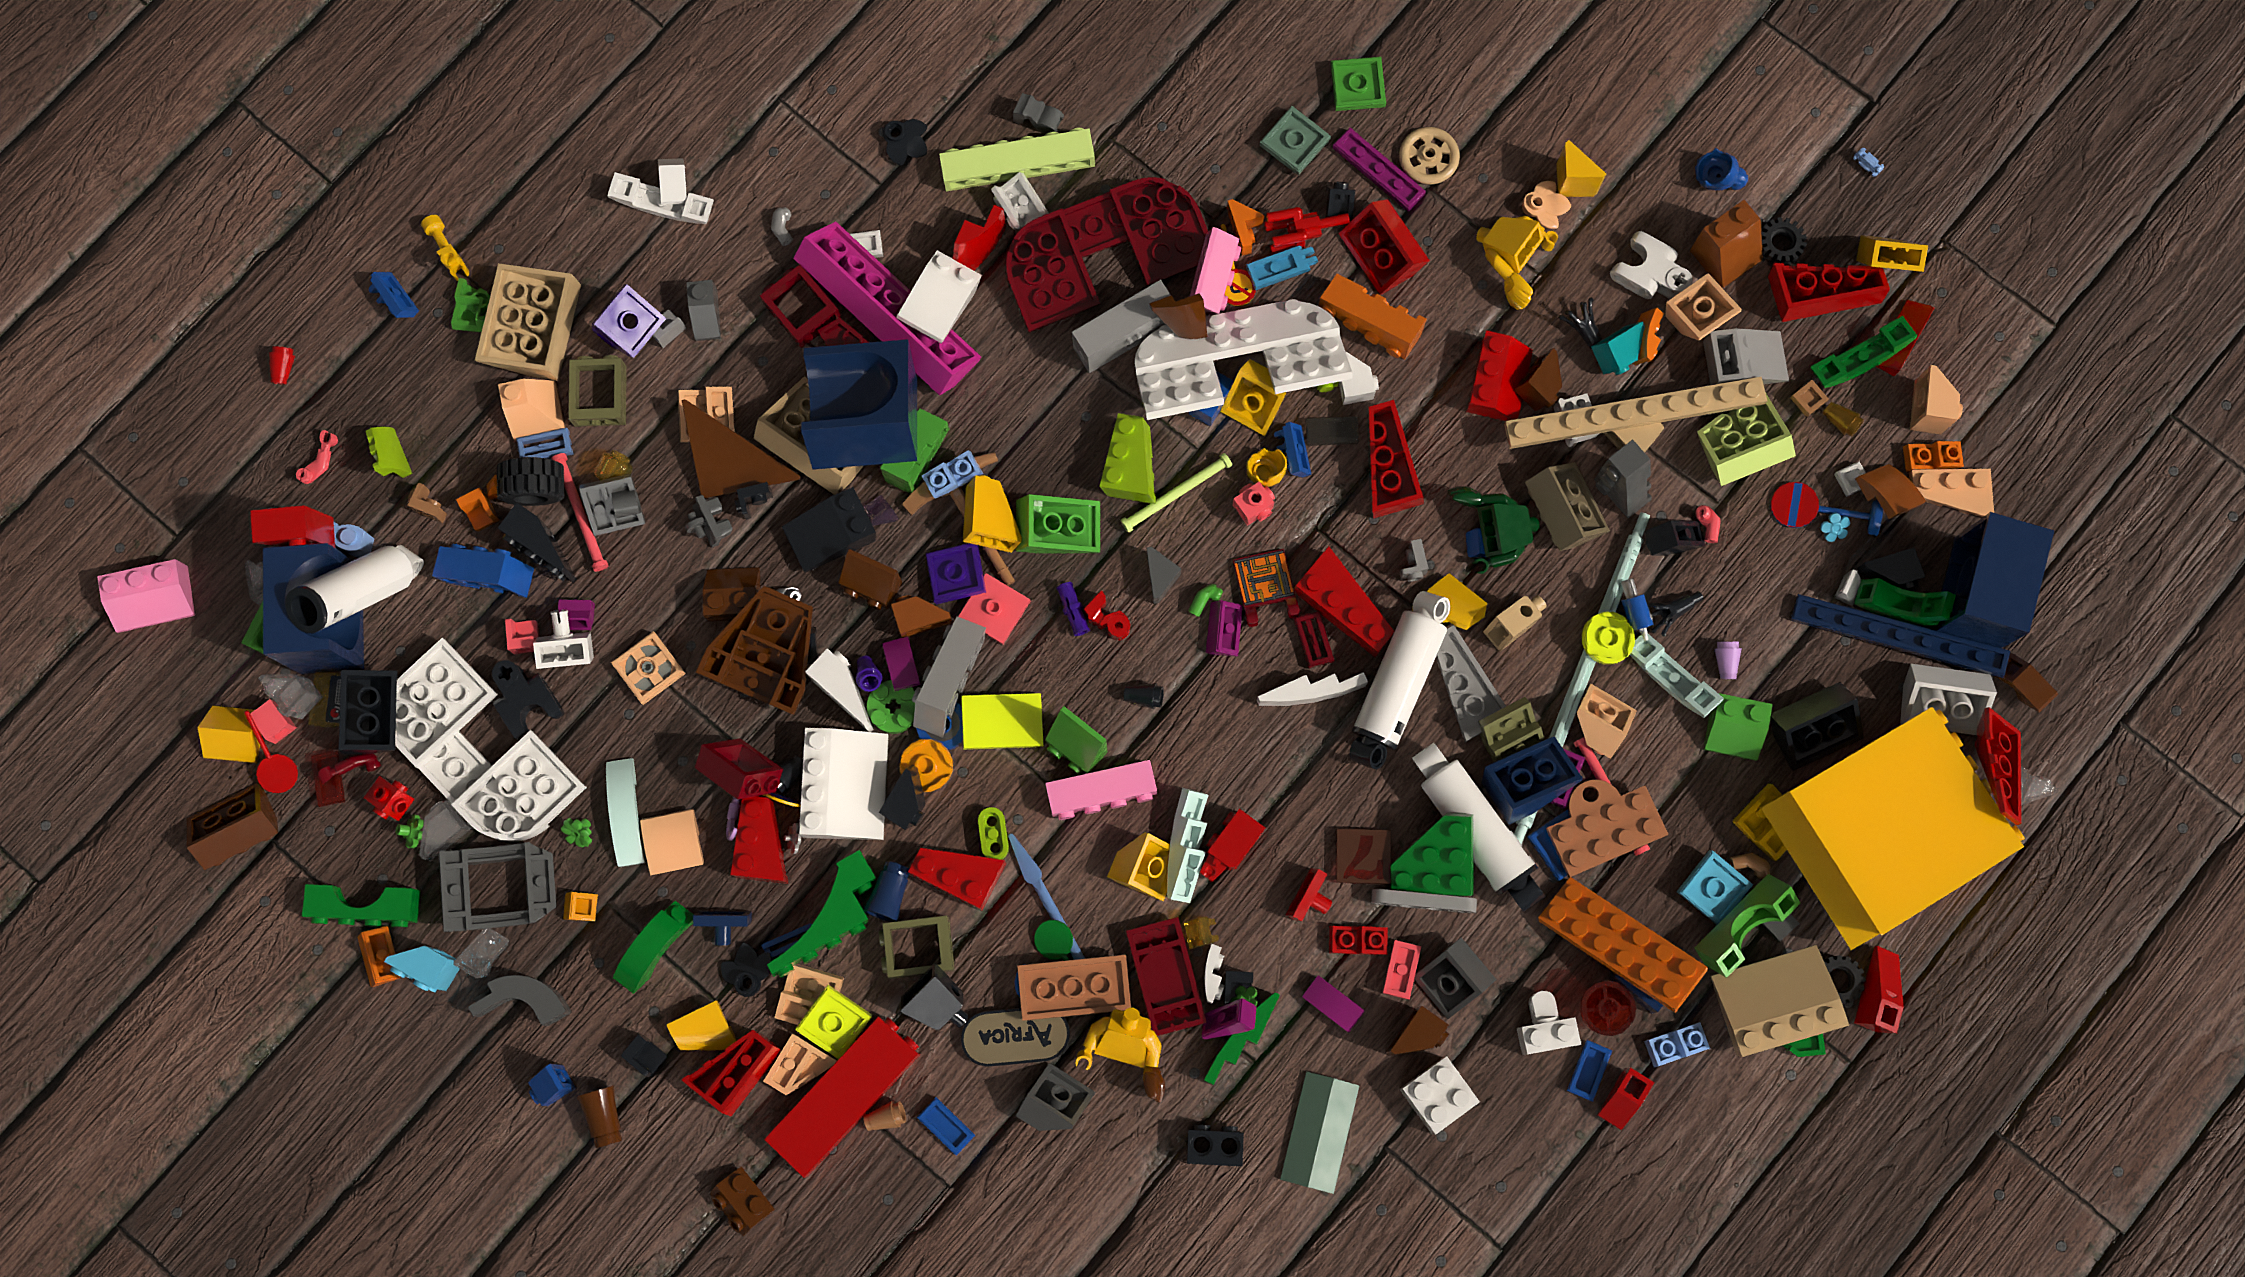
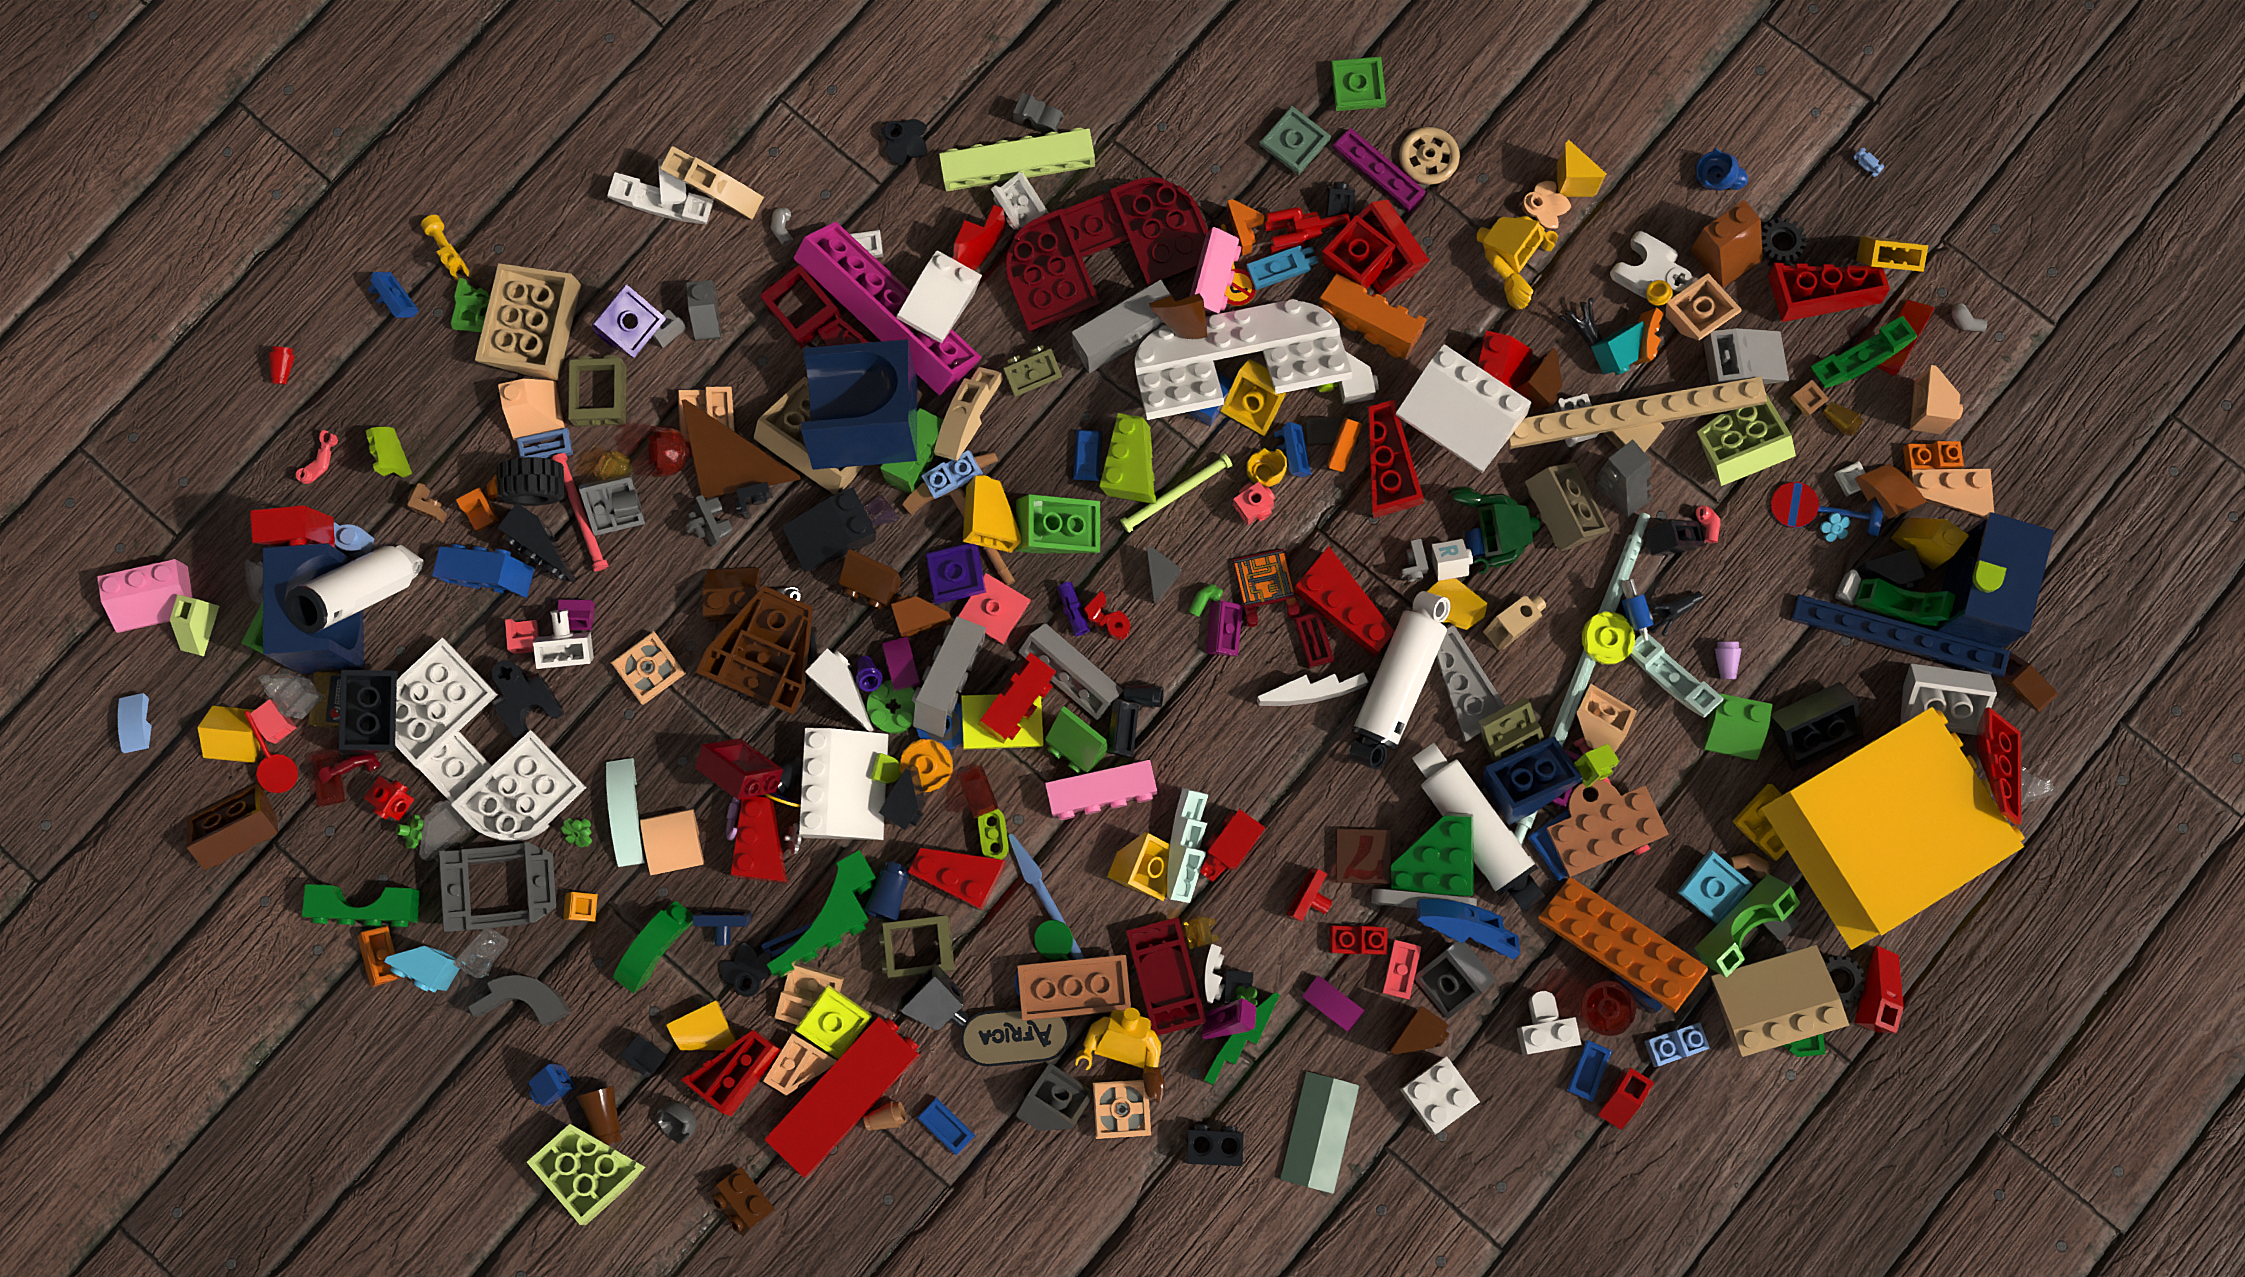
none -> light blue slope [118,693,152,753]
none -> yellowish green slope [170,594,219,656]
none -> yellowish green wedge [527,1124,646,1225]
none -> clear red cylinder [648,425,691,478]
none -> dark grey hair [657,1100,697,1144]
none -> tan slope [660,146,764,220]
none -> lime tile [870,753,901,784]
none -> tan slope [934,367,1003,461]
none -> clear red tile [957,765,999,818]
none -> red wedge [978,652,1056,744]
none -> olive bracket [1001,344,1062,397]
none -> light grey panel [1018,624,1123,720]
none -> blue tile [1073,429,1102,481]
none -> light nougat piece [1093,1080,1151,1139]
none -> black tile [1107,700,1139,758]
none -> red slope [1322,215,1396,289]
none -> orange slope [1326,417,1362,472]
none -> white slope [1396,344,1531,473]
none -> blue slope [1416,899,1520,960]
none -> white brick [1432,539,1473,581]
none -> lime brick [1574,744,1620,788]
none -> yellow plate [1646,280,1673,305]
none -> yellow slope [1891,517,1969,570]
none -> light grey arm [1951,303,1987,332]
none -> lime tile [1973,560,2007,593]

